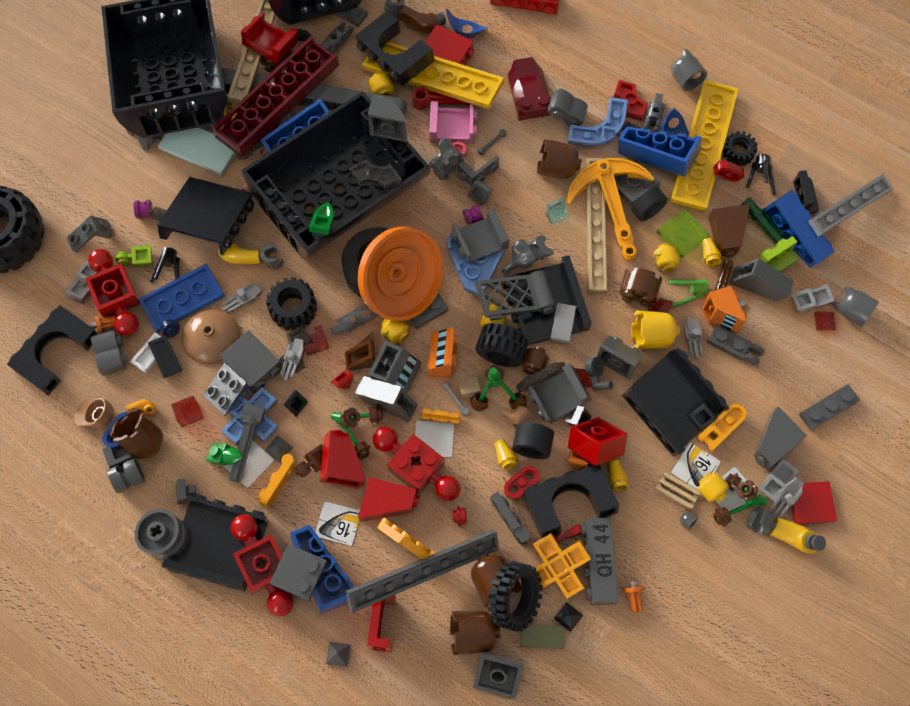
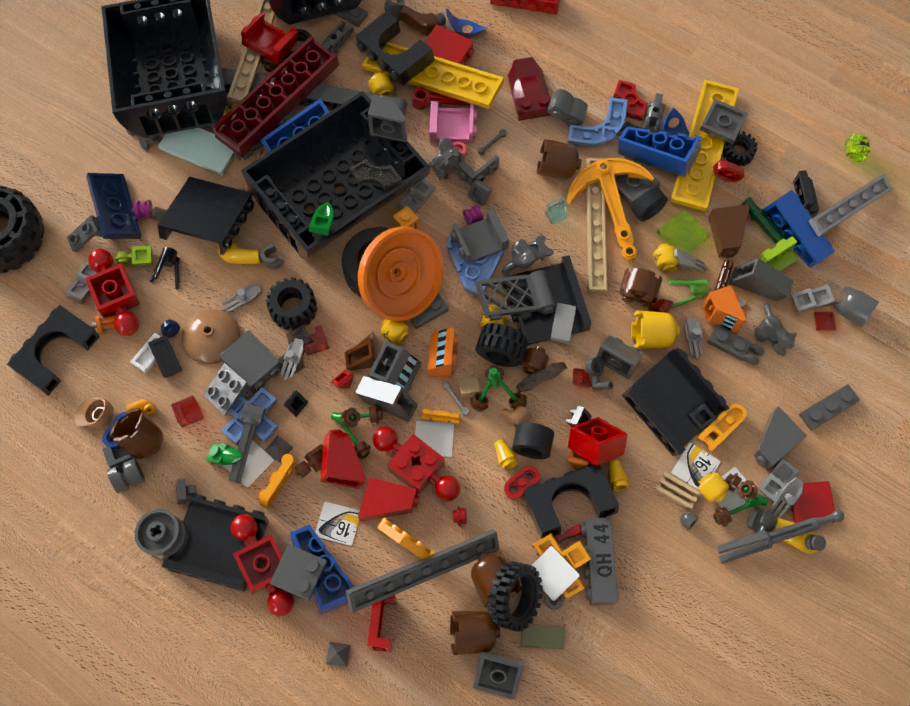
dark grey brick [91,330,128,376] -> none
blue tile [138,263,225,333] -> none
dark grey hinge [330,304,379,335] -> none
dark grey hinge [490,492,530,545] -> none
dark grey panel [528,363,592,423] -> none
black slope [554,602,583,632] -> none
orange piece [623,582,644,612] -> none
dark grey piece [671,49,707,91] -> none
yellow cone [702,238,722,267] -> none
black plant [746,154,776,195] -> none
none -> dark blue tile [86,173,141,239]
none -> light orange brick [393,206,419,229]
none -> light grey slope [398,179,435,213]
none -> white sticker [532,546,580,601]
none -> dark grey bush [544,594,564,610]
none -> light grey piece [674,248,708,273]
none -> dark grey plate [700,99,748,144]
none -> dark grey piece [716,510,844,564]
none -> dark grey animal [754,302,797,356]
none -> clear neon green head [845,133,871,162]

